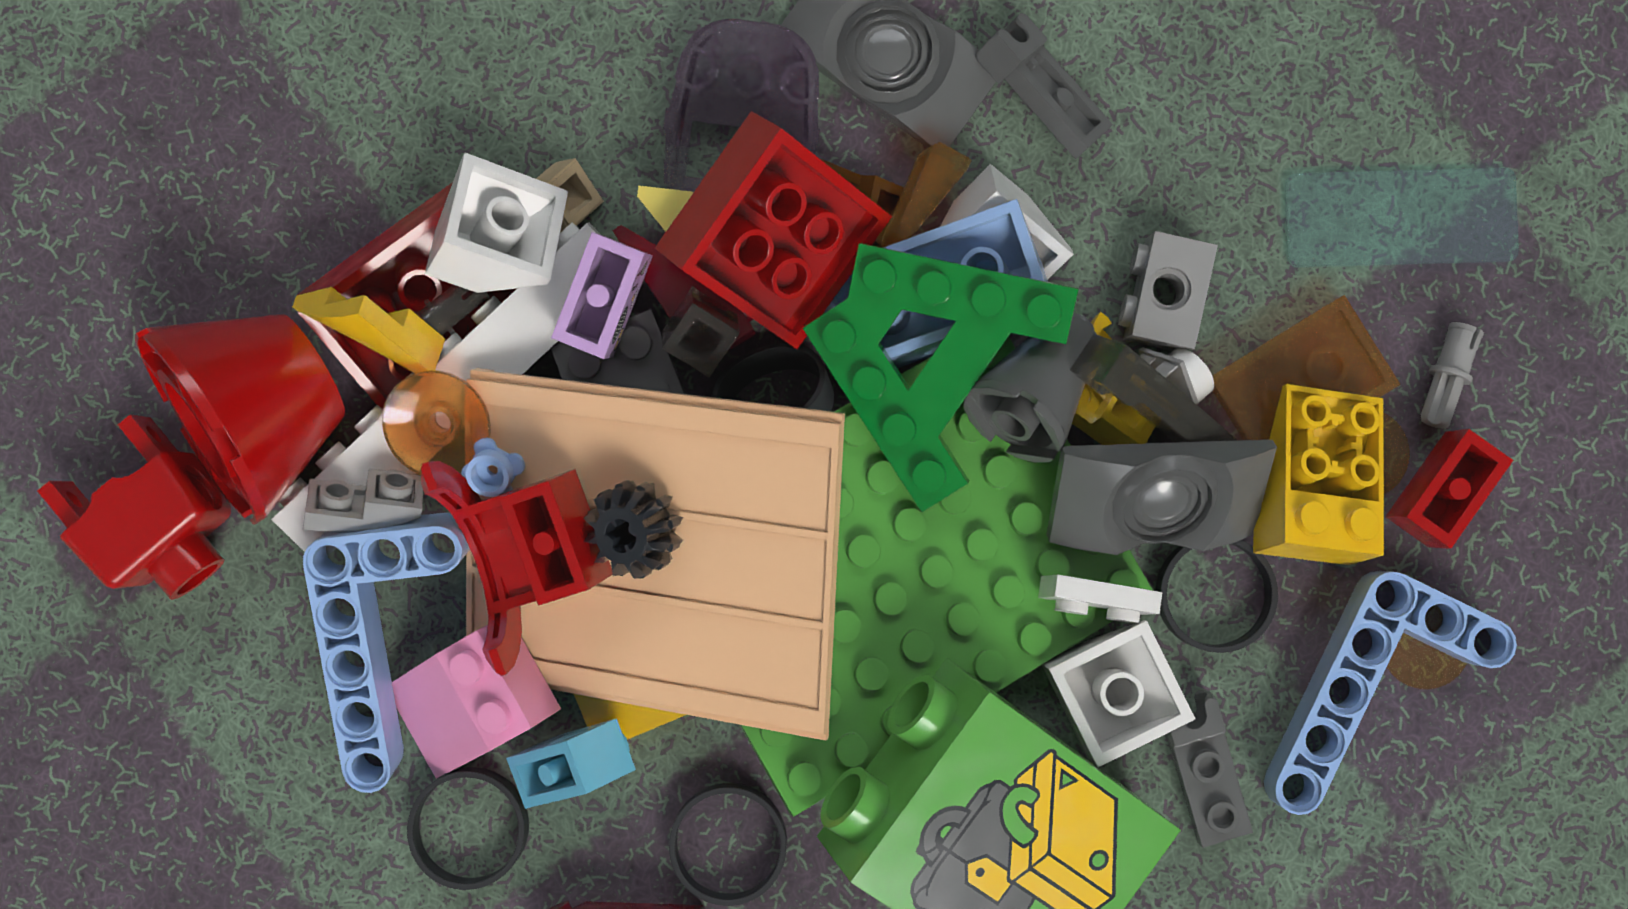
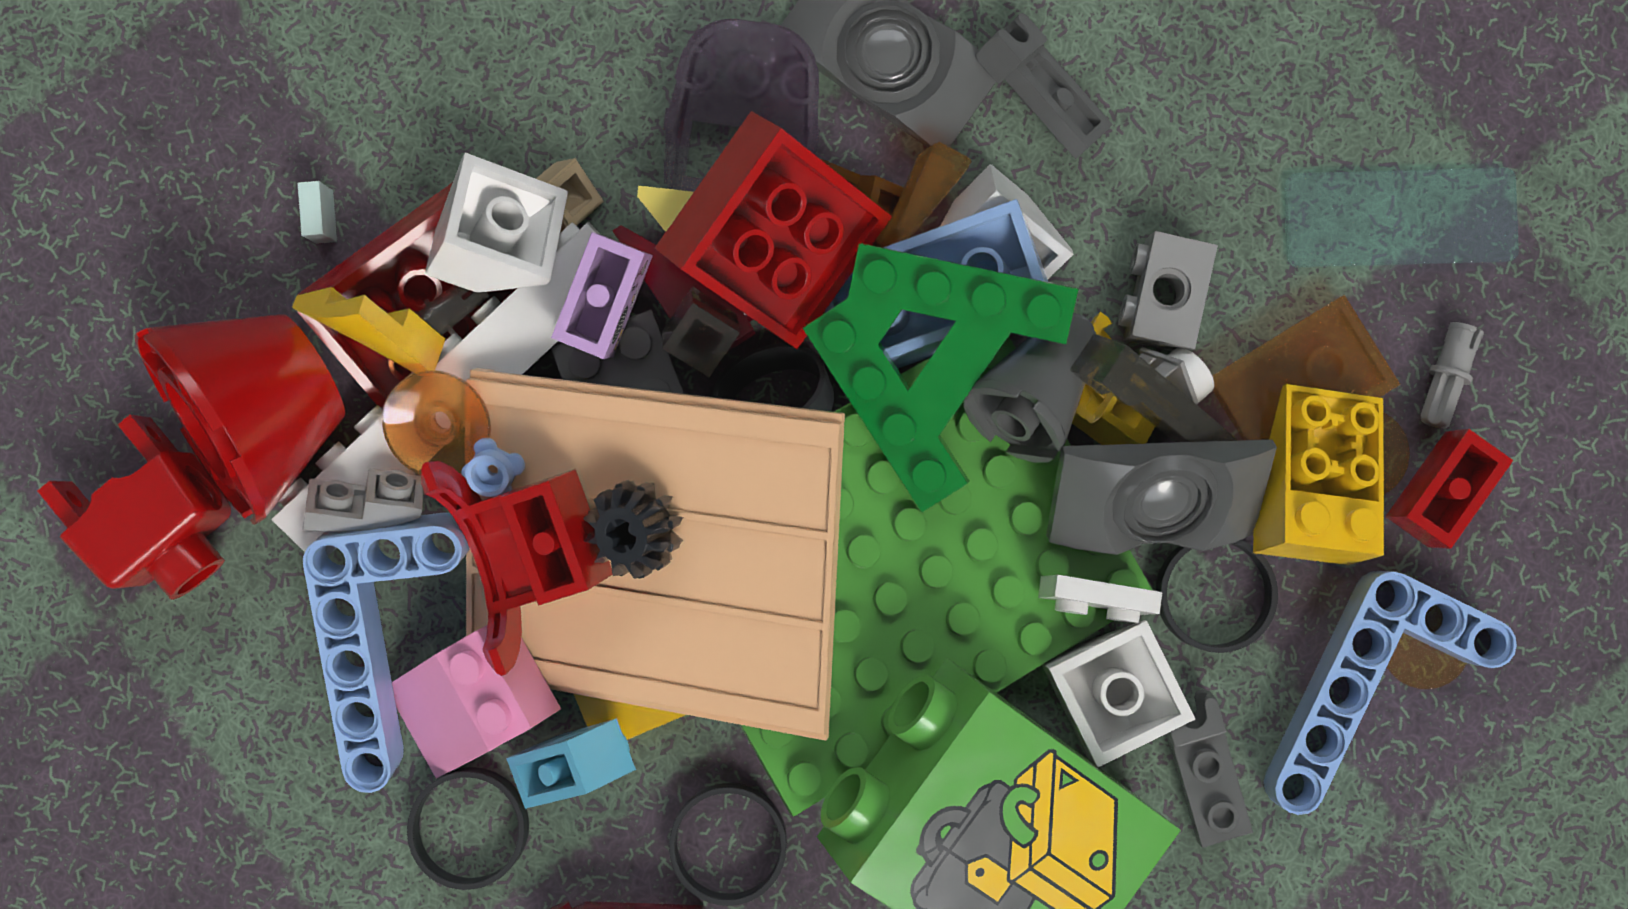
none -> light aqua tile [298,181,337,244]

